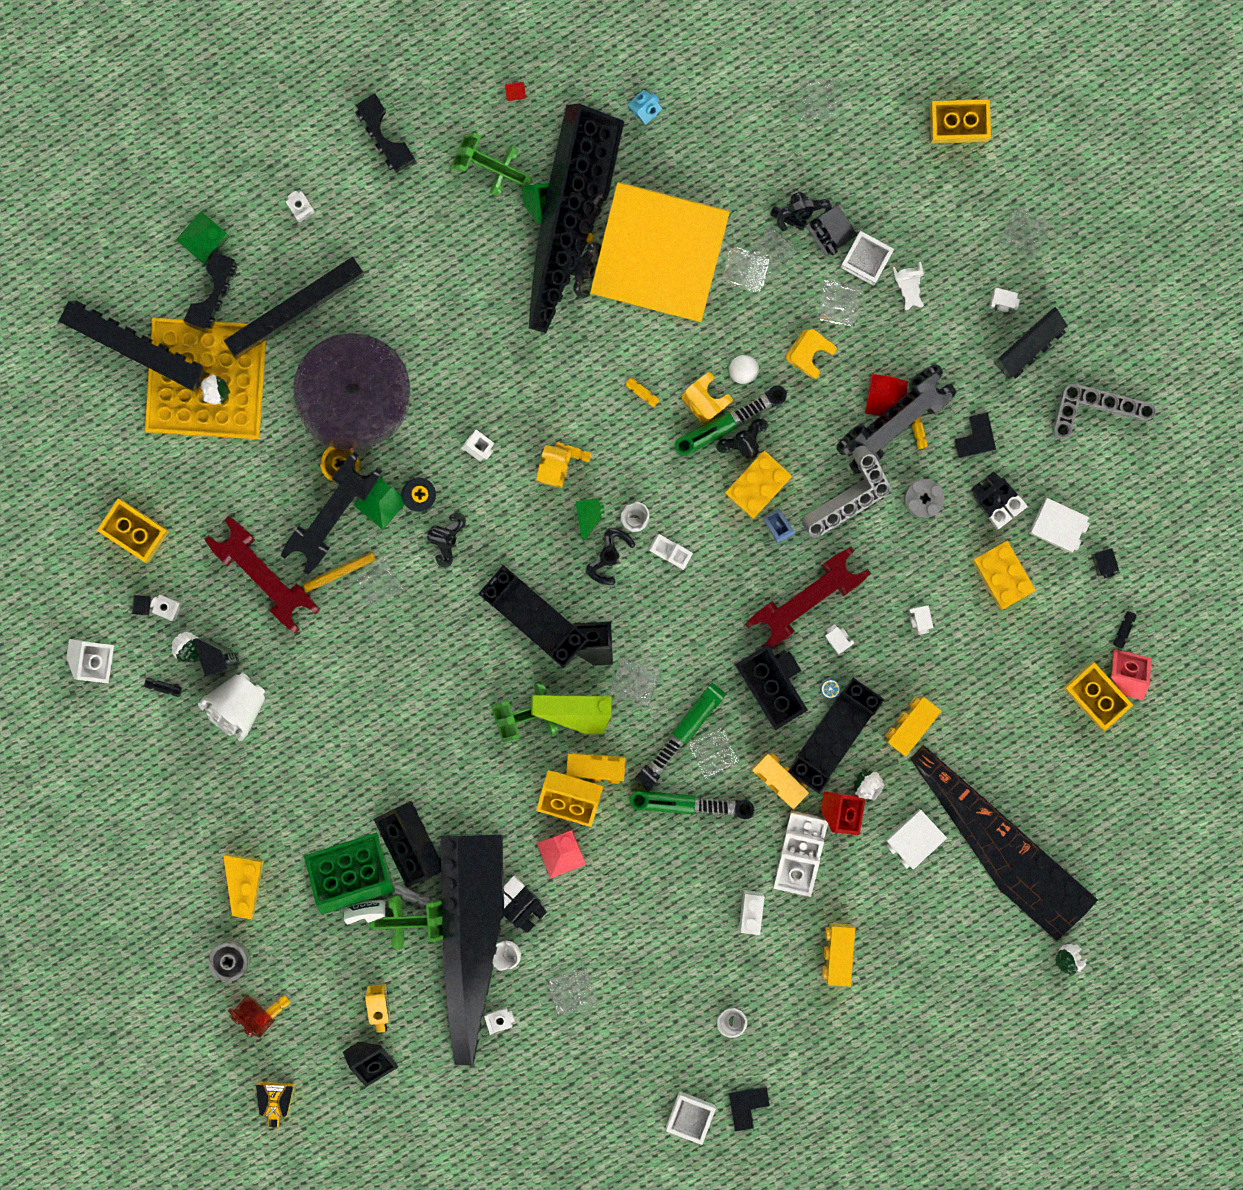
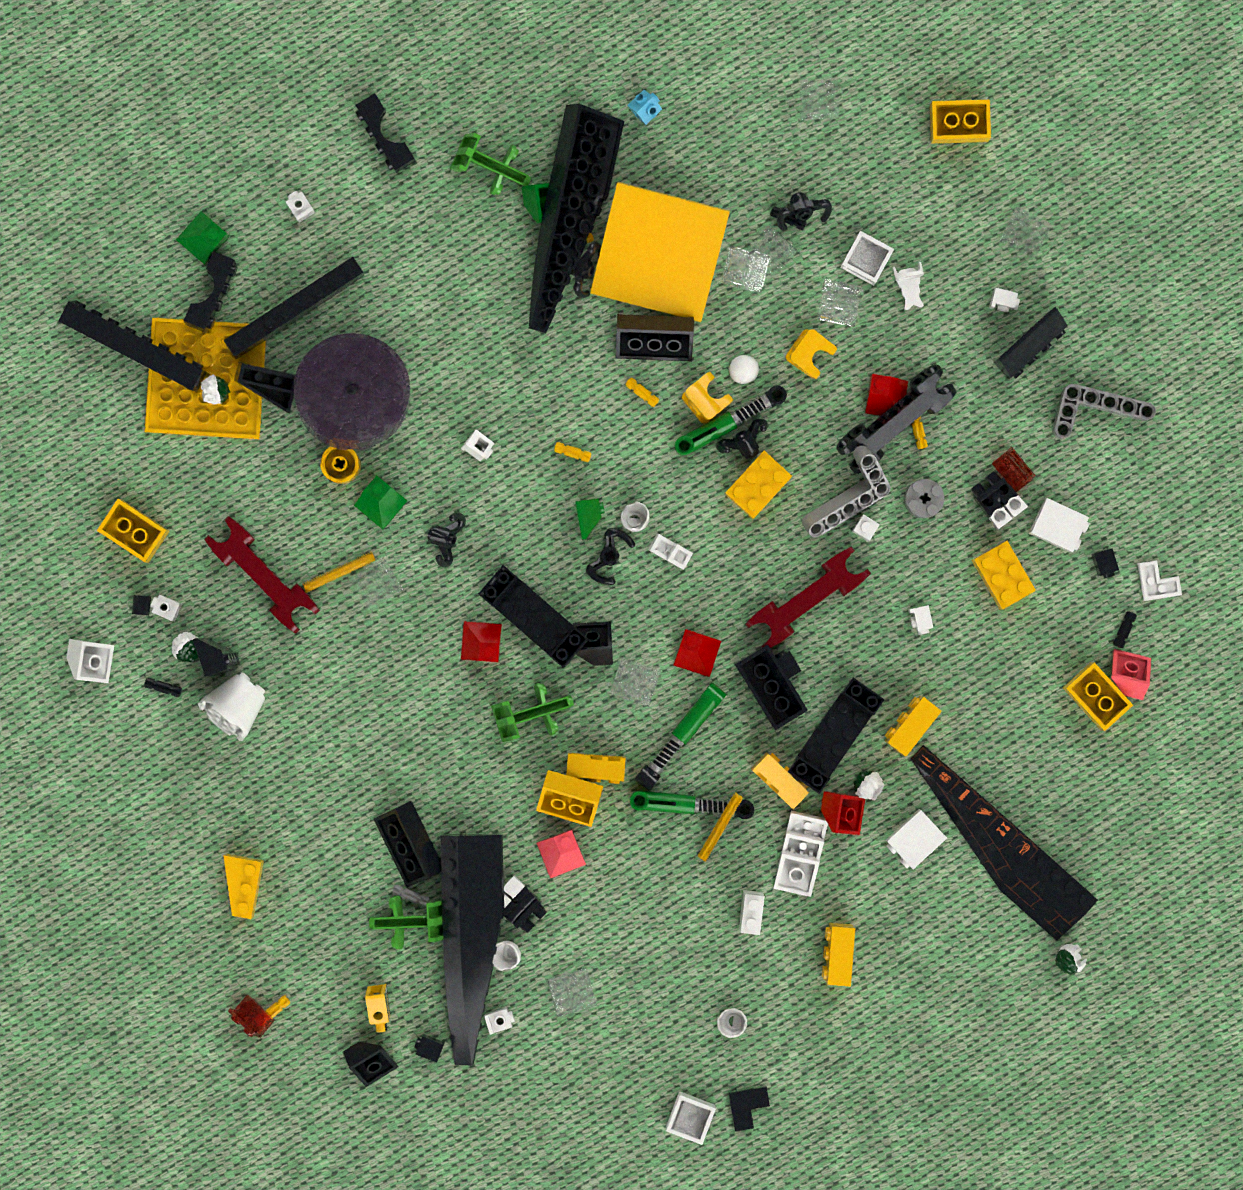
light grey brick [208,940,250,982] -> none
torso [256,1082,295,1127] -> none
black piece [280,451,382,575] -> none
green slope [304,832,395,915] -> none
white slope [344,900,385,925] -> none
black bush [401,477,436,512] -> none
red slope [505,82,526,101] -> none
lime wedge [531,695,612,734] -> none
yellow brick [536,445,572,488] -> none
clear slope [687,726,739,779] -> none
medium blue slope [763,508,795,543] -> none
black hinge [806,204,857,256] -> none
tile [821,679,840,699] -> none
white brick [824,624,854,654] -> none
black tile [954,412,996,458] -> none
none -> black wedge [234,362,298,414]
none -> black brick [414,1034,445,1063]
none -> red slope [461,621,502,662]
none -> black slope [616,314,694,362]
none -> red slope [673,629,721,677]
none -> yellow axle [698,792,743,862]
none -> white brick [852,514,880,541]
none -> clear red bracket [992,446,1036,492]
none -> white tile [1137,560,1182,601]

